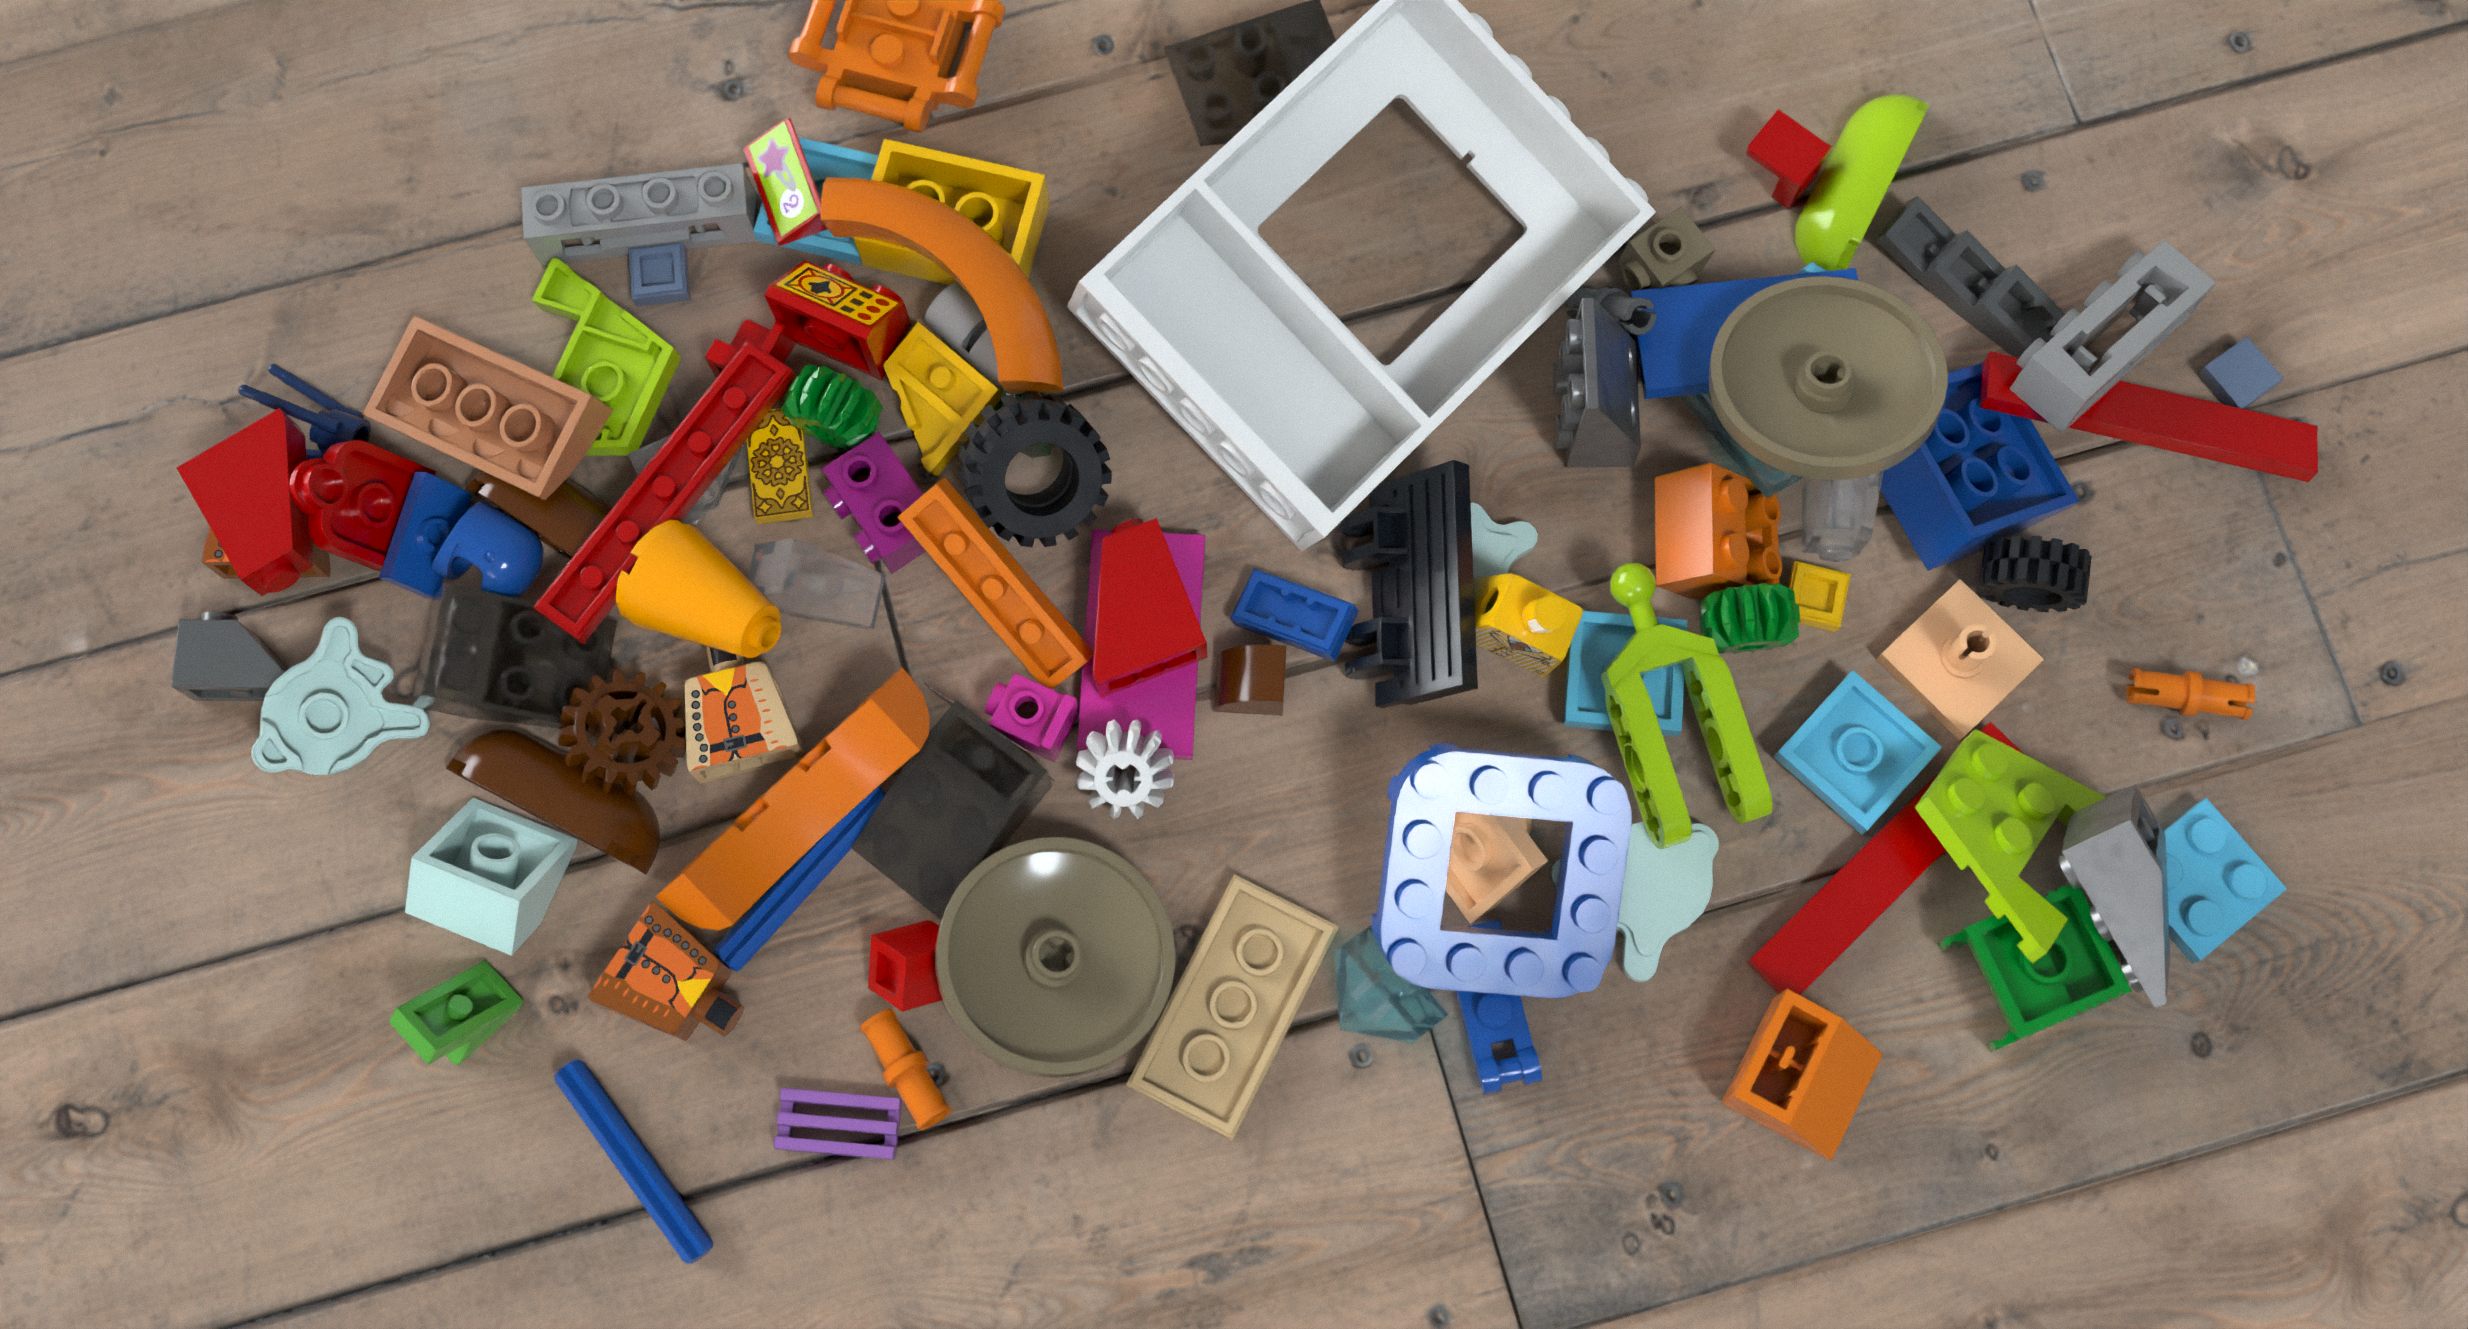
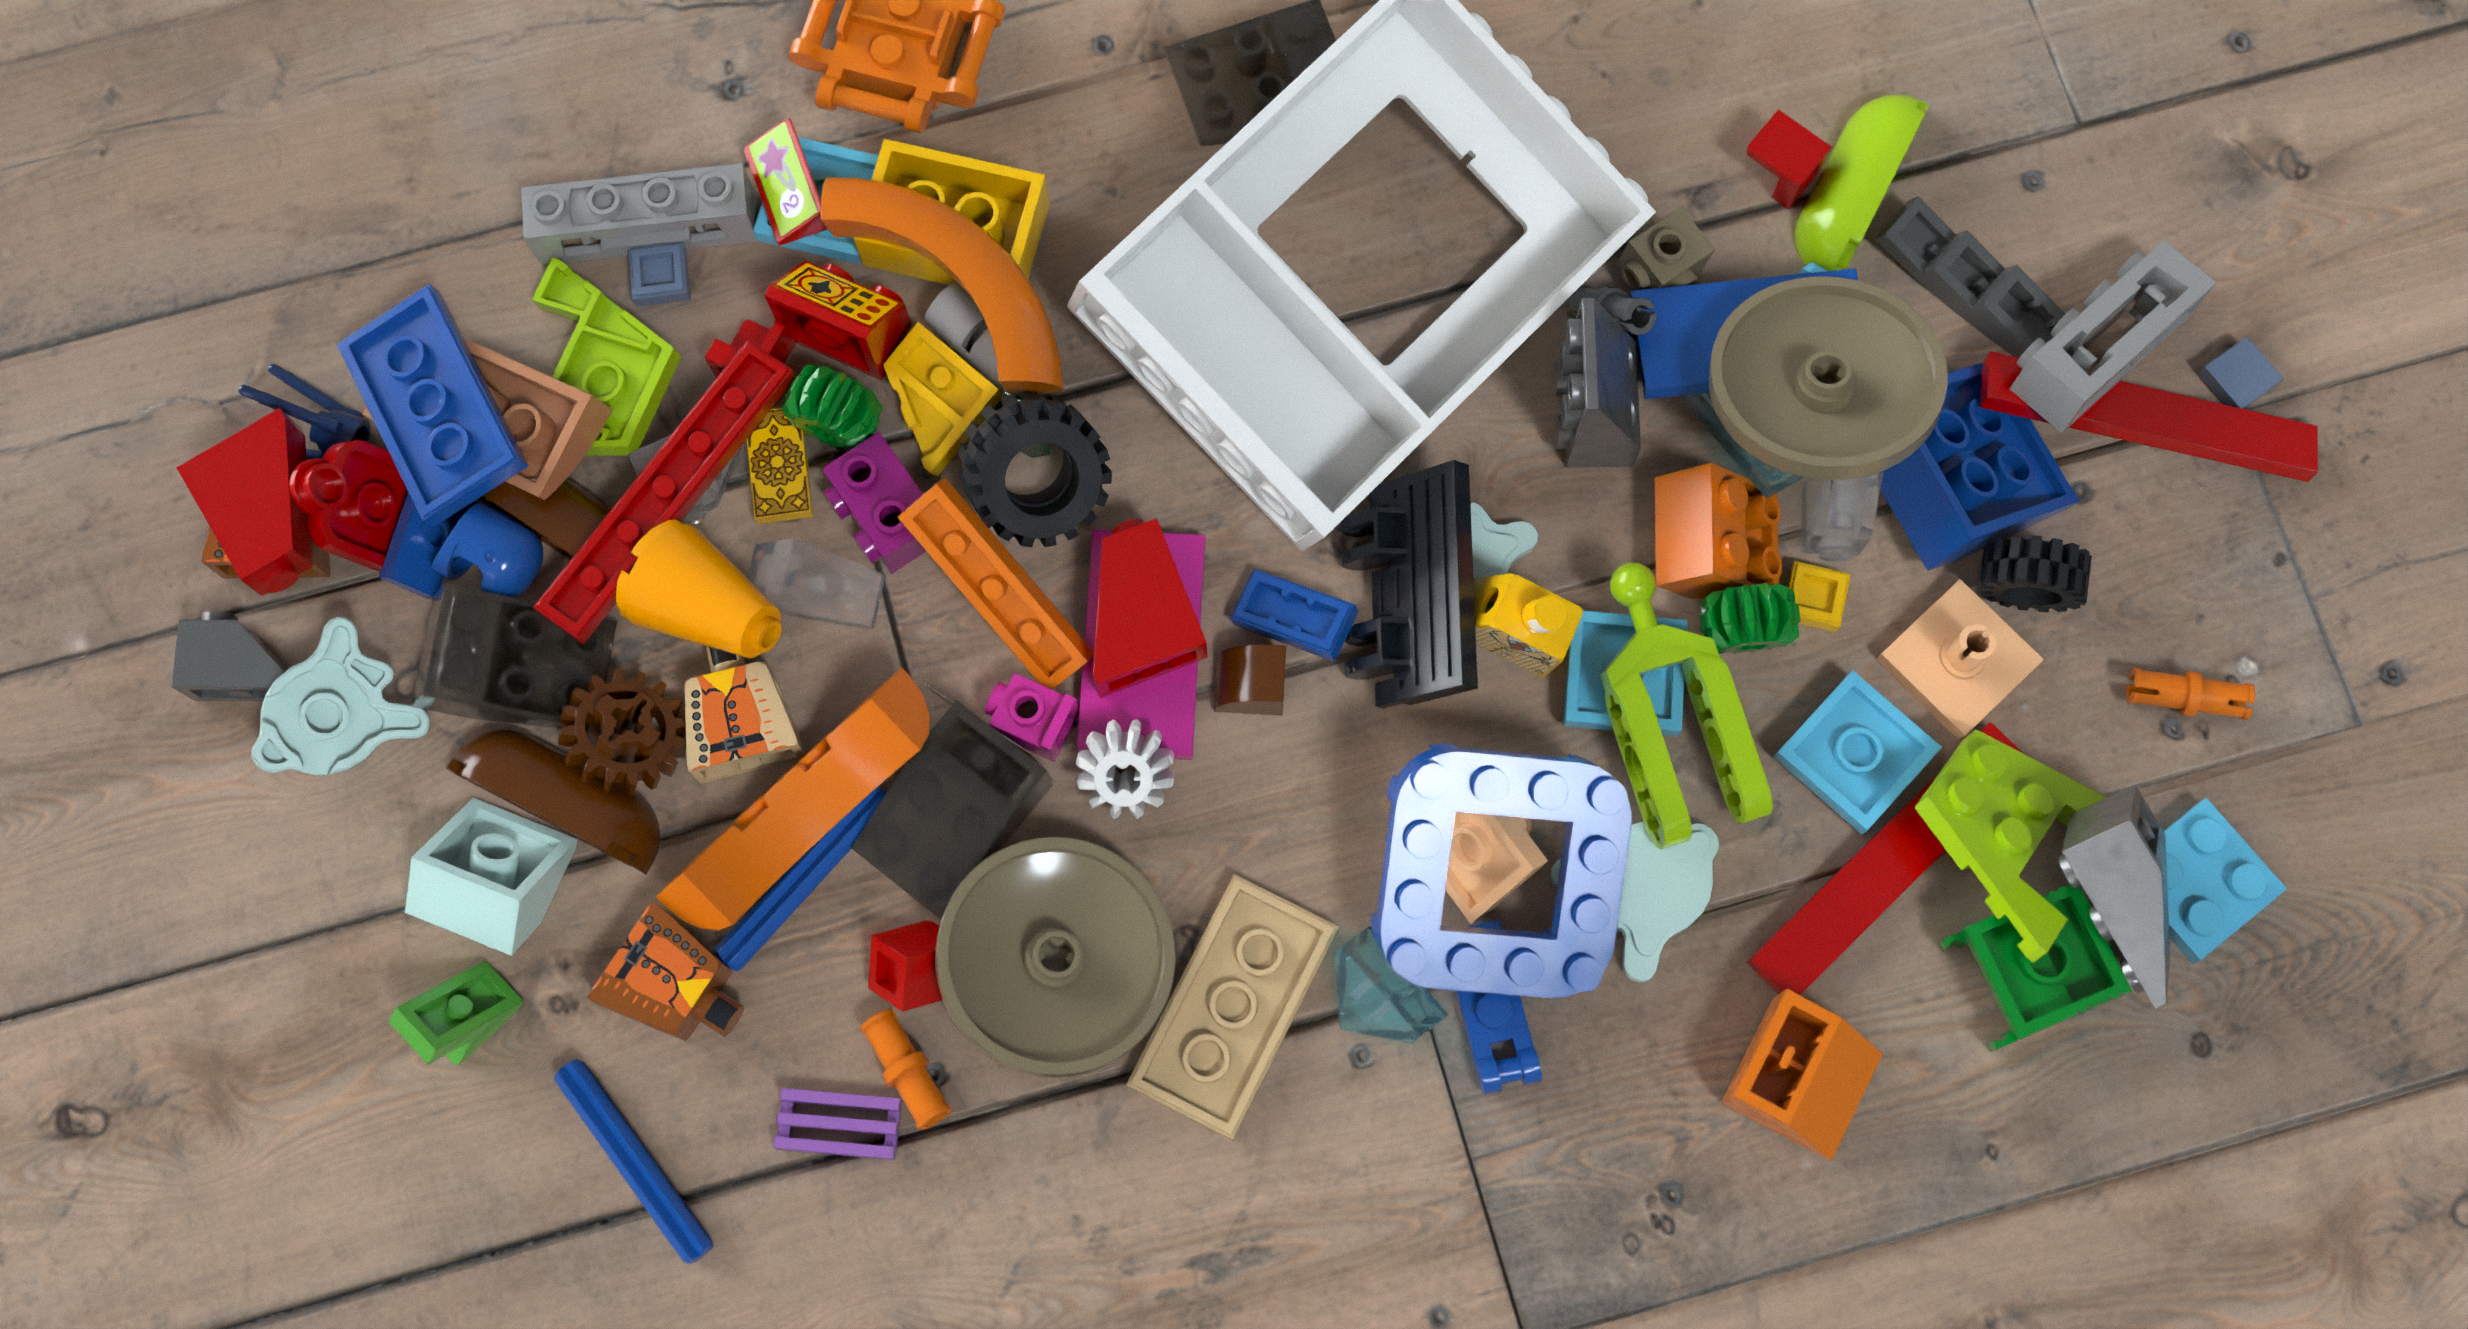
none -> blue tile [337,284,528,527]

